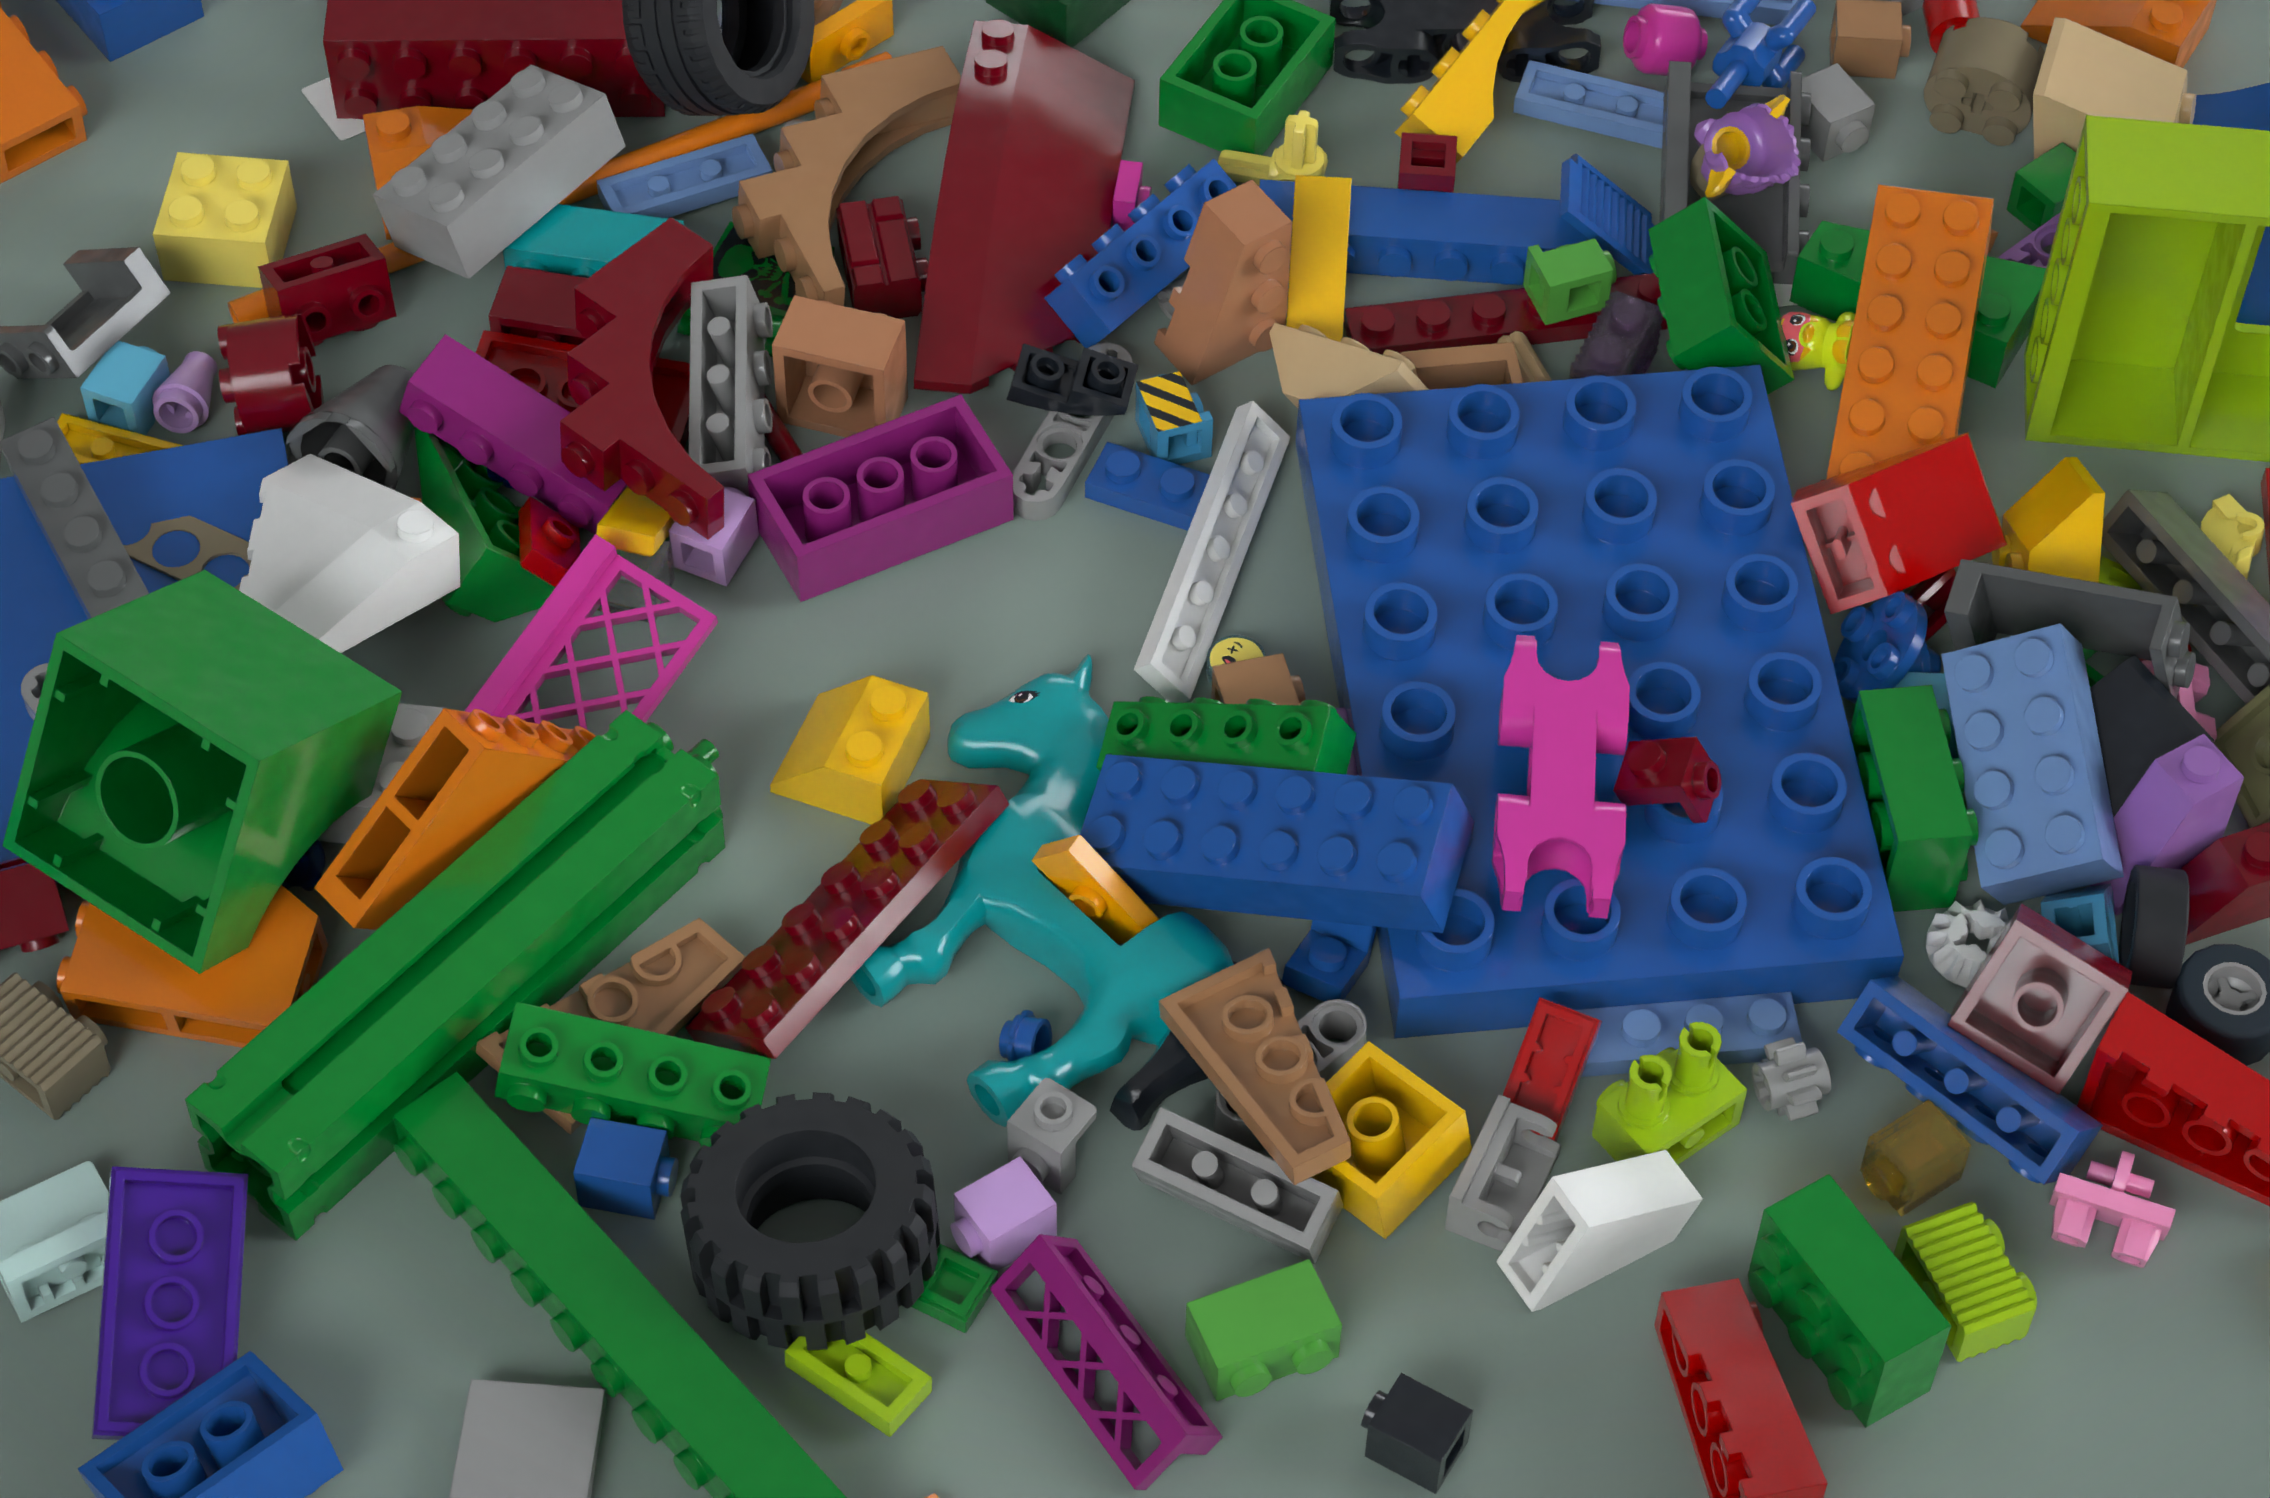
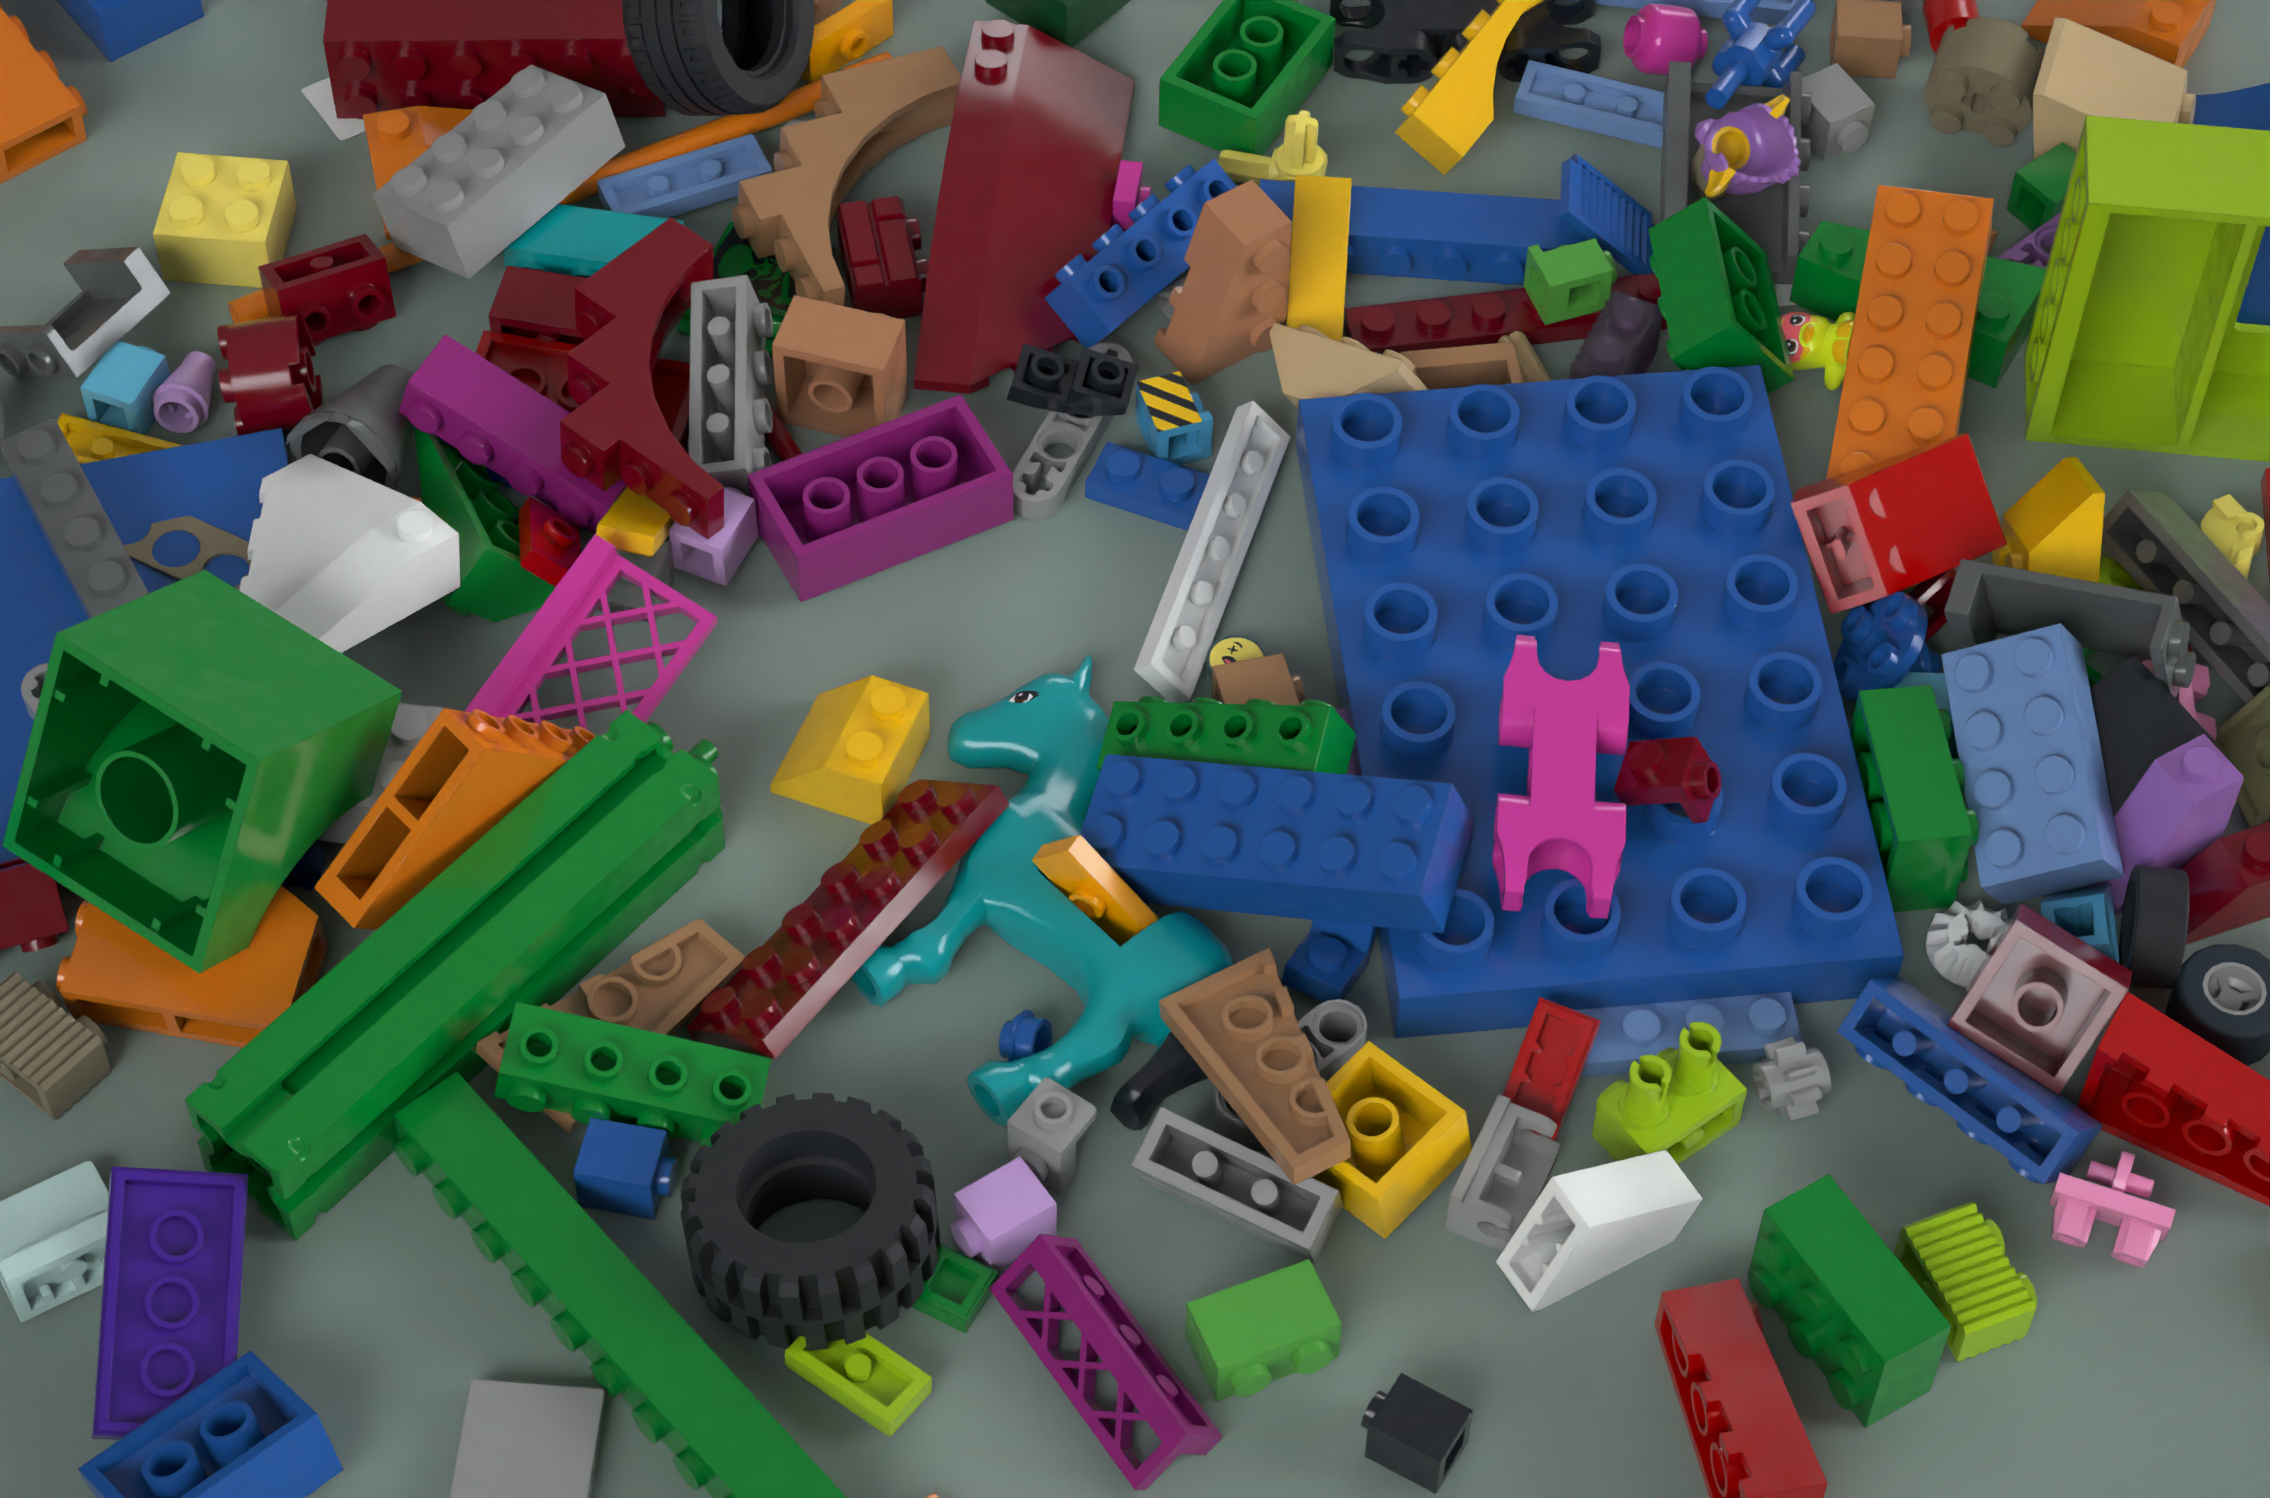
dark red brick [1397,132,1457,193] -> none
clear yellow brick [1860,1099,1972,1217] -> none

